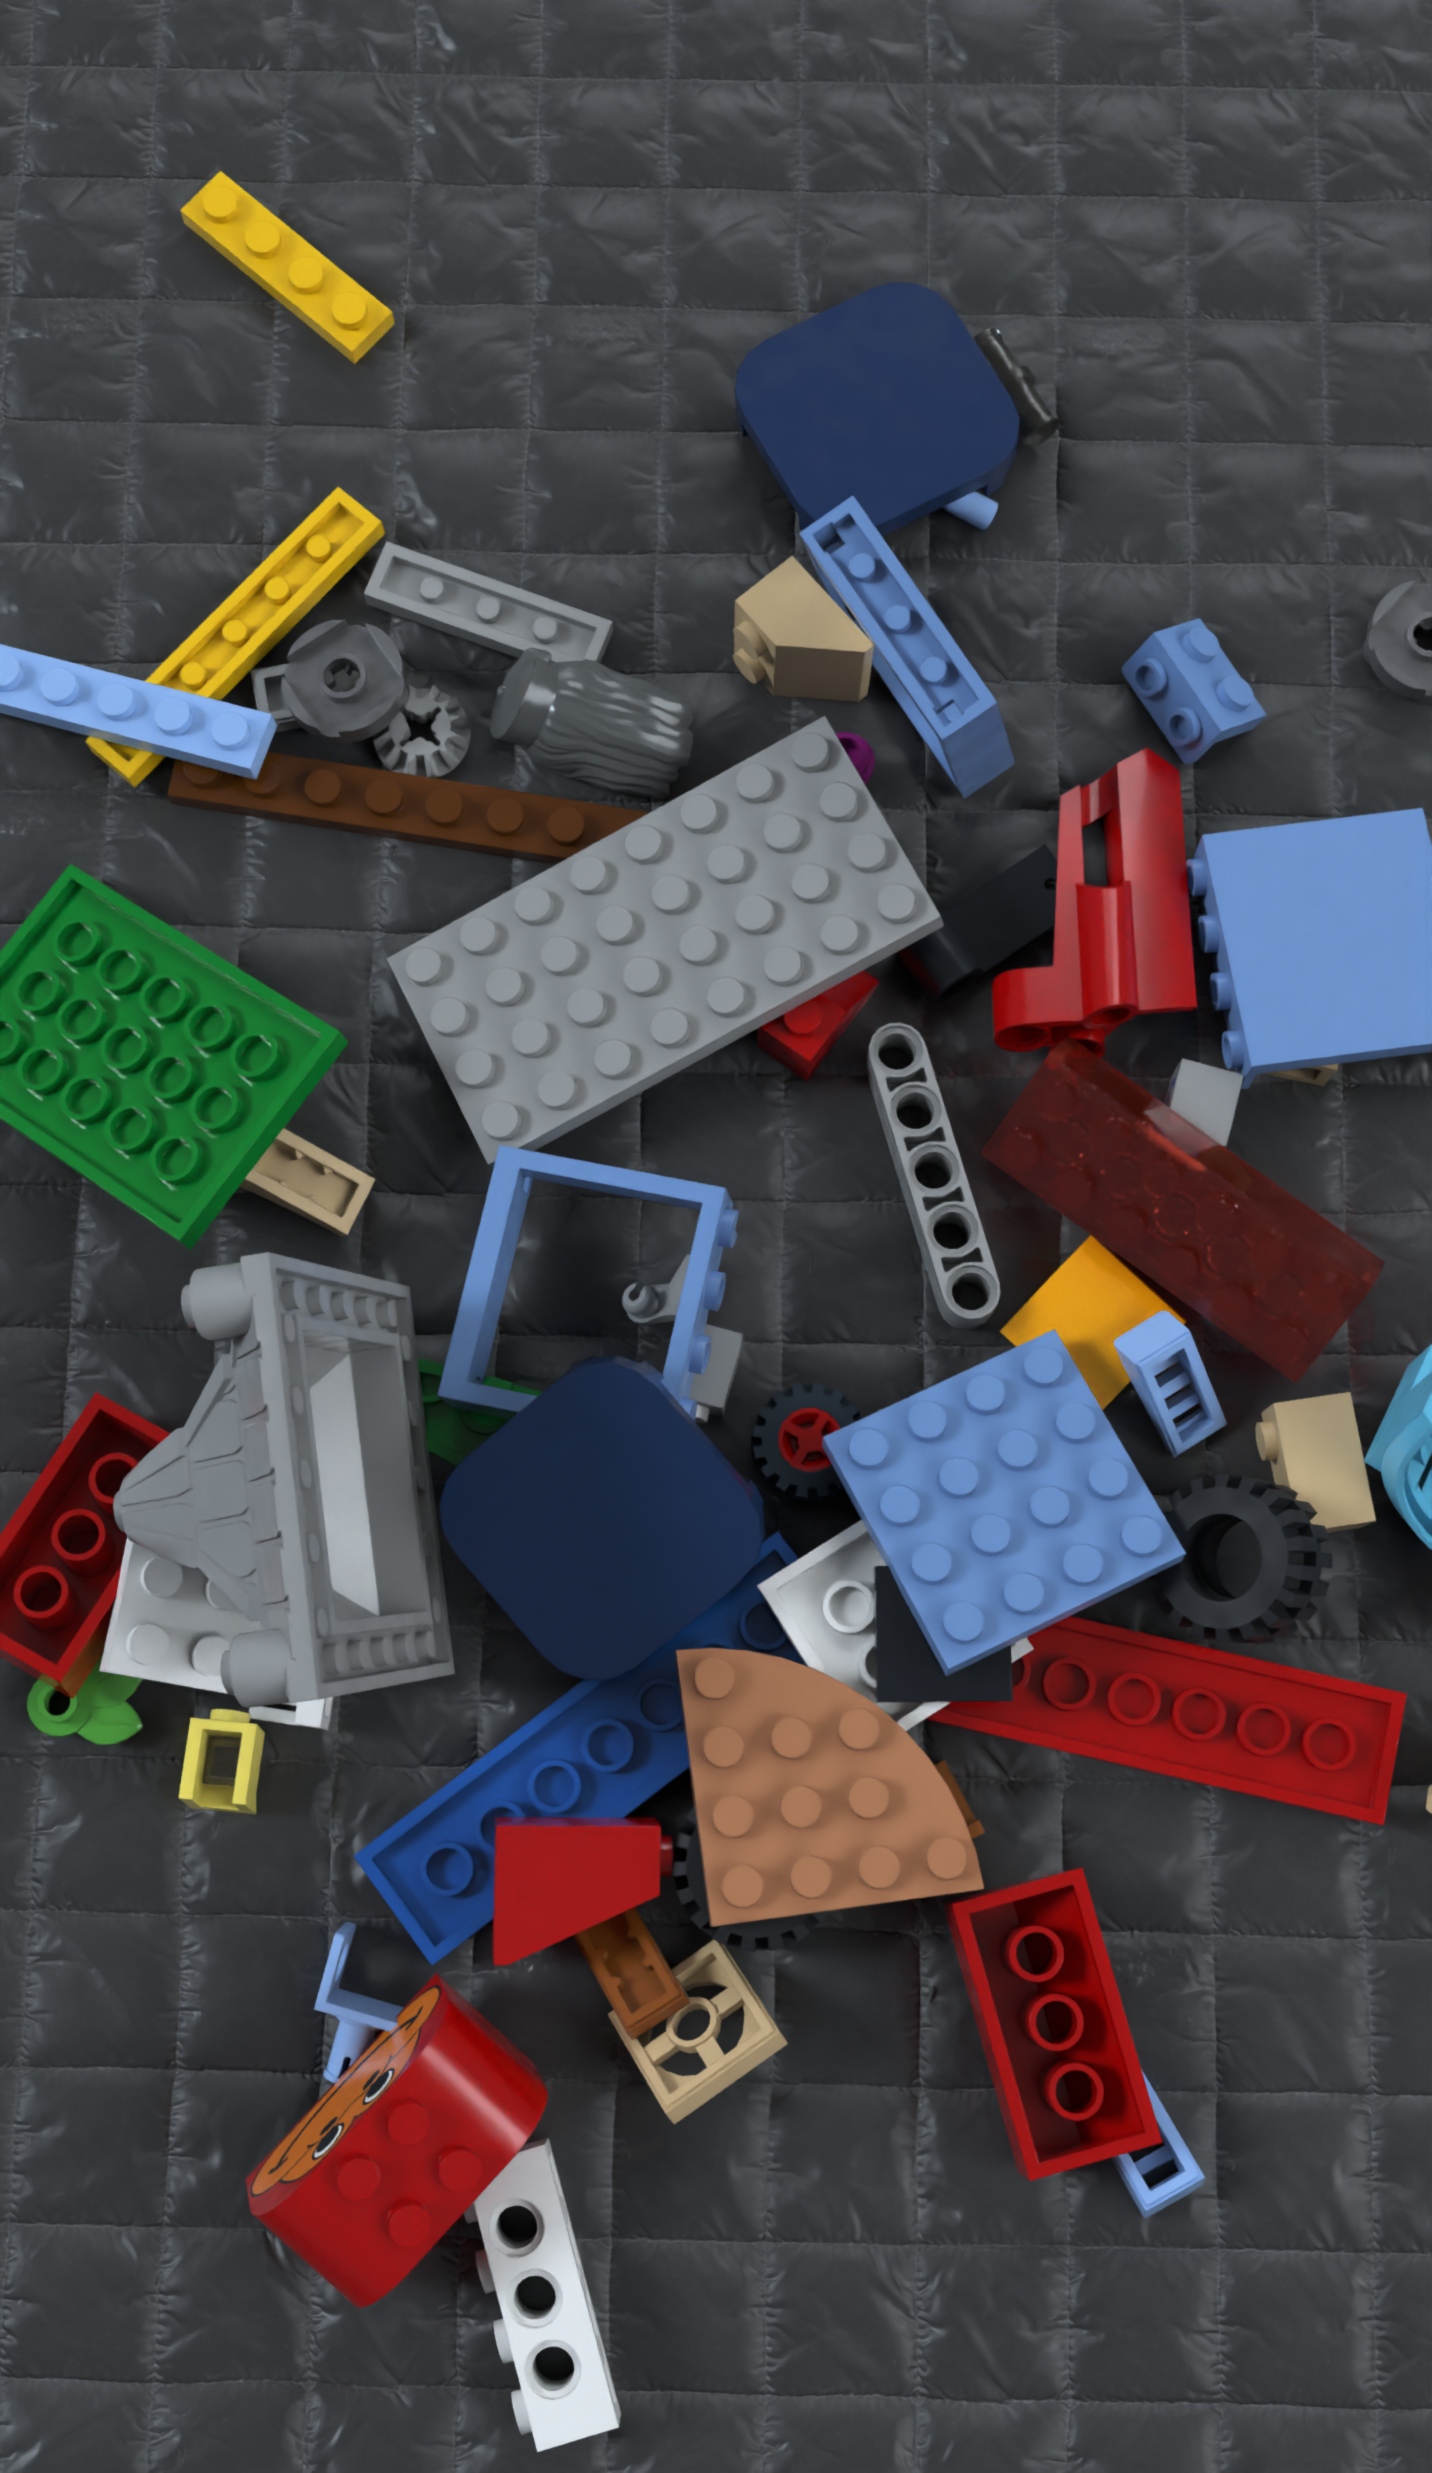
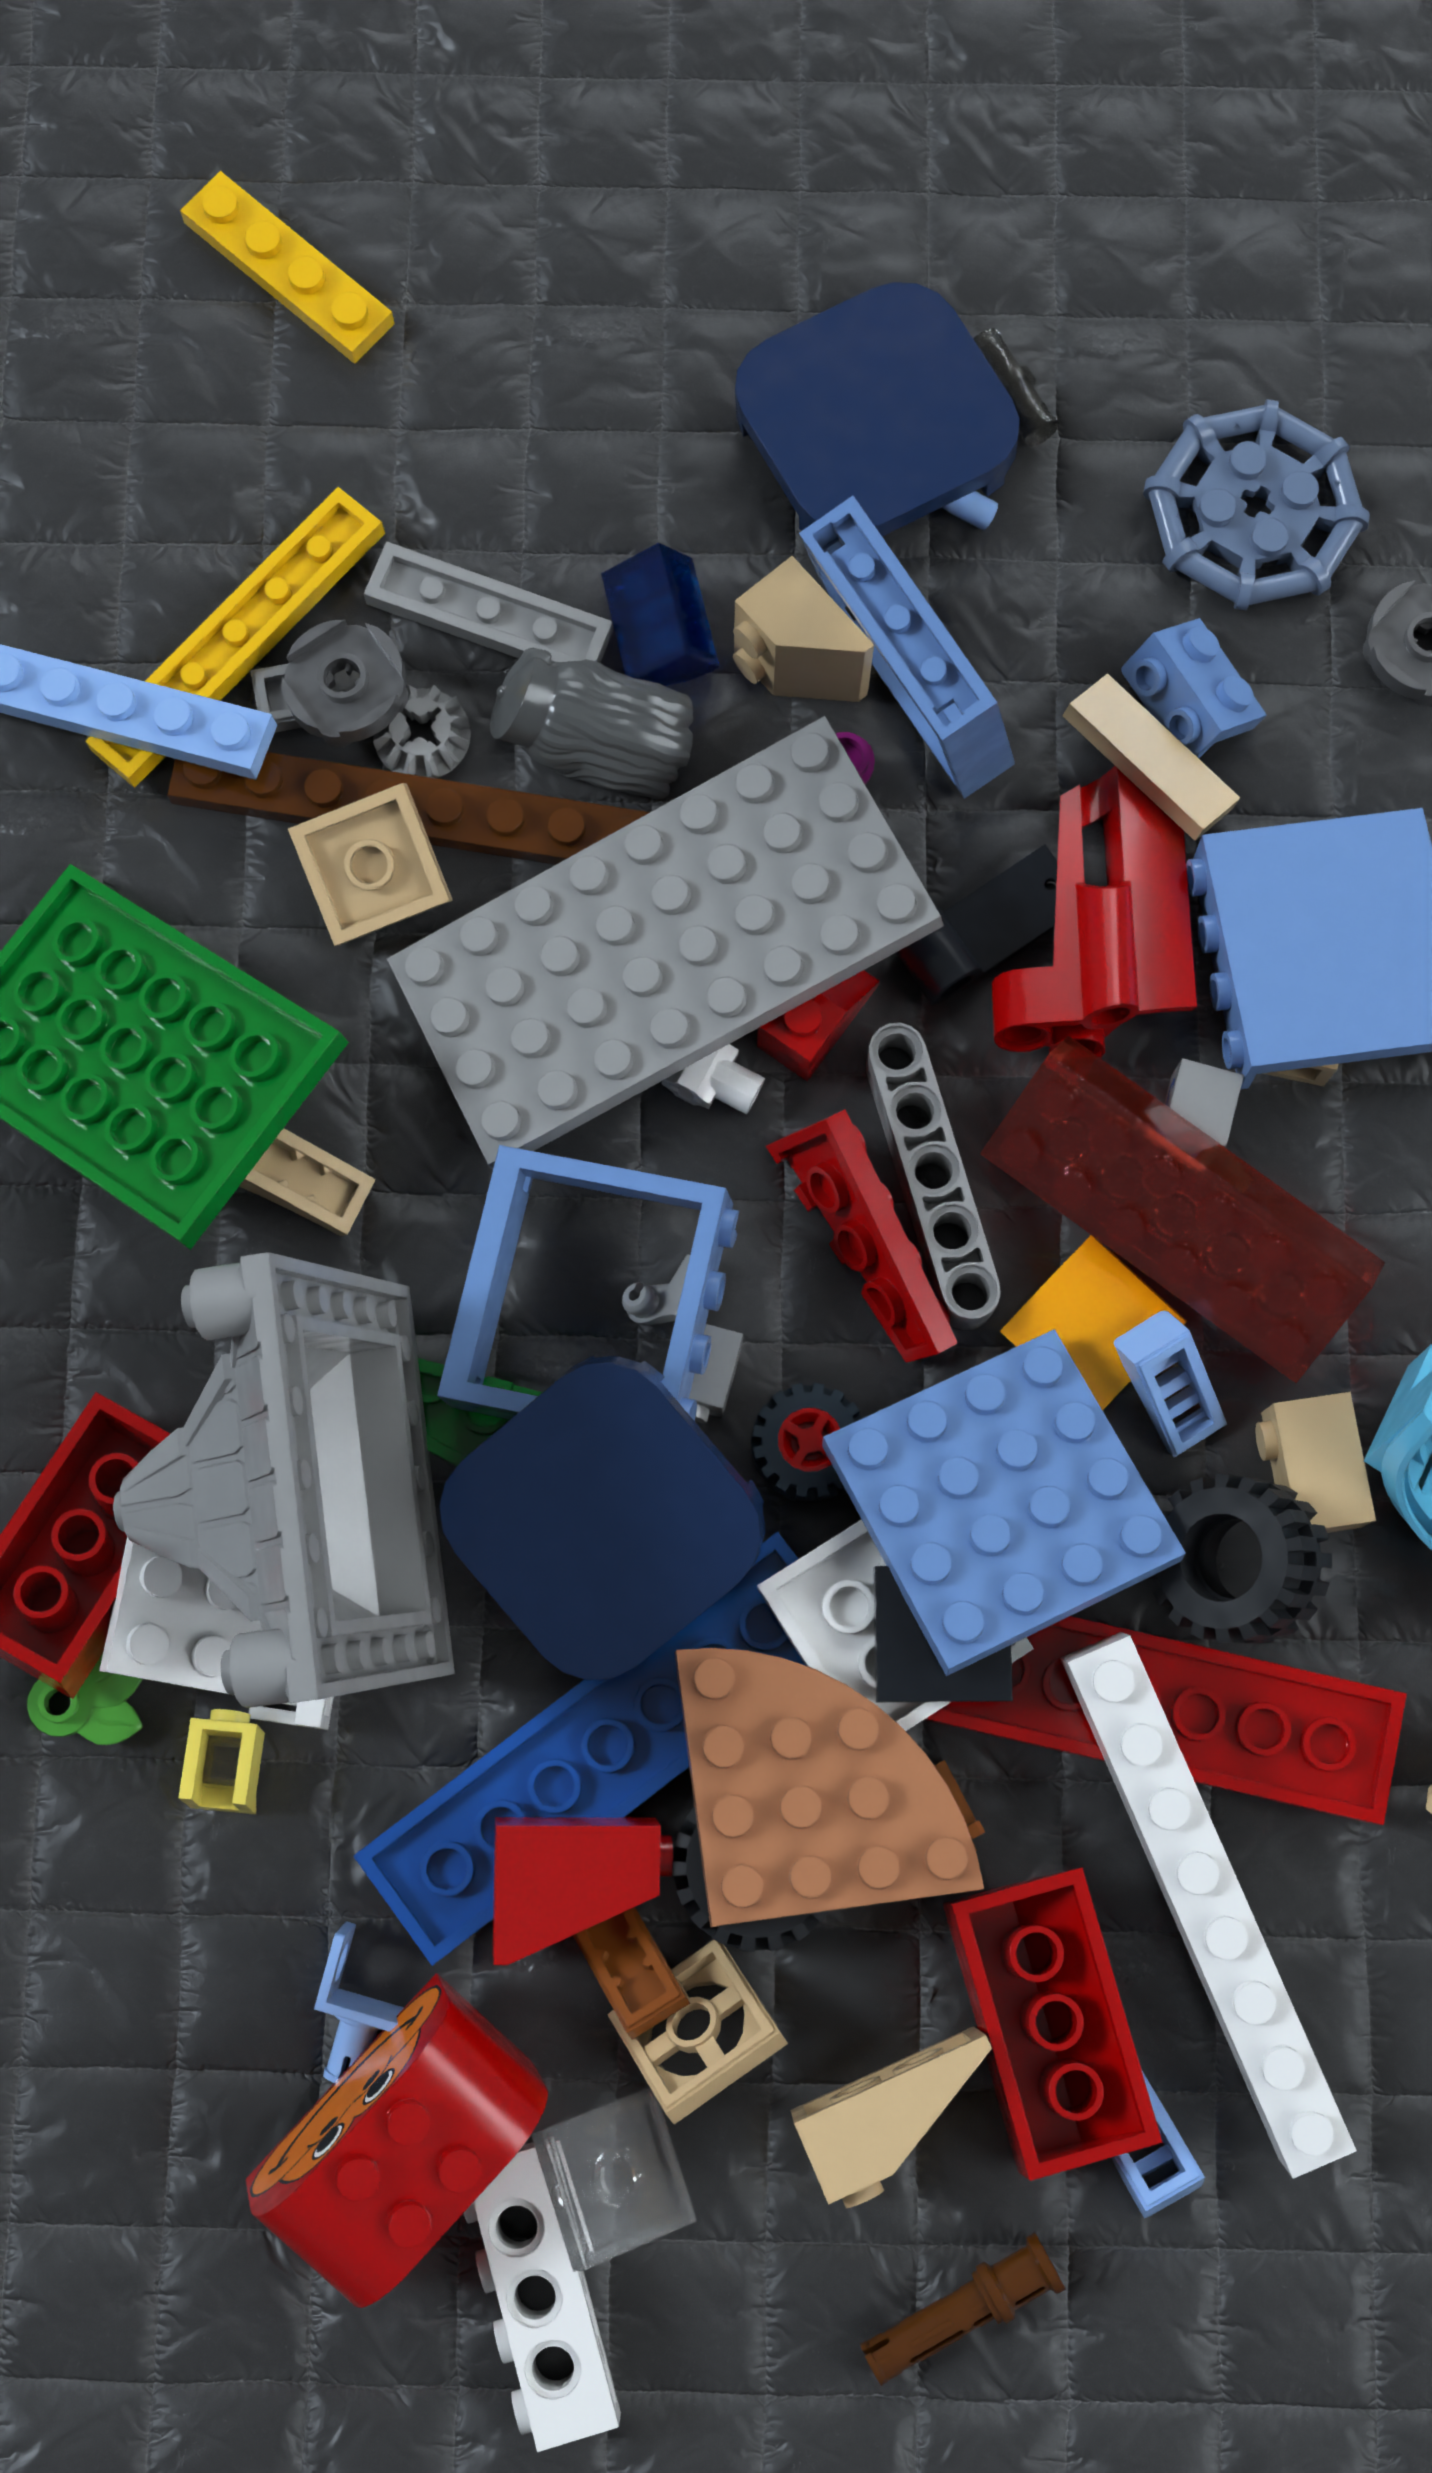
none -> tan plate [288,783,453,946]
none -> clear tile [531,2087,697,2272]
none -> clear blue brick [601,543,720,686]
none -> white axle [662,1044,765,1115]
none -> red wing [765,1109,958,1363]
none -> tan slope [790,2026,992,2208]
none -> reddish brown pin [860,2232,1066,2386]
none -> white brick [1060,1632,1357,2179]
none -> tan tile [1063,673,1240,841]
none -> sand blue plate [1143,399,1370,611]

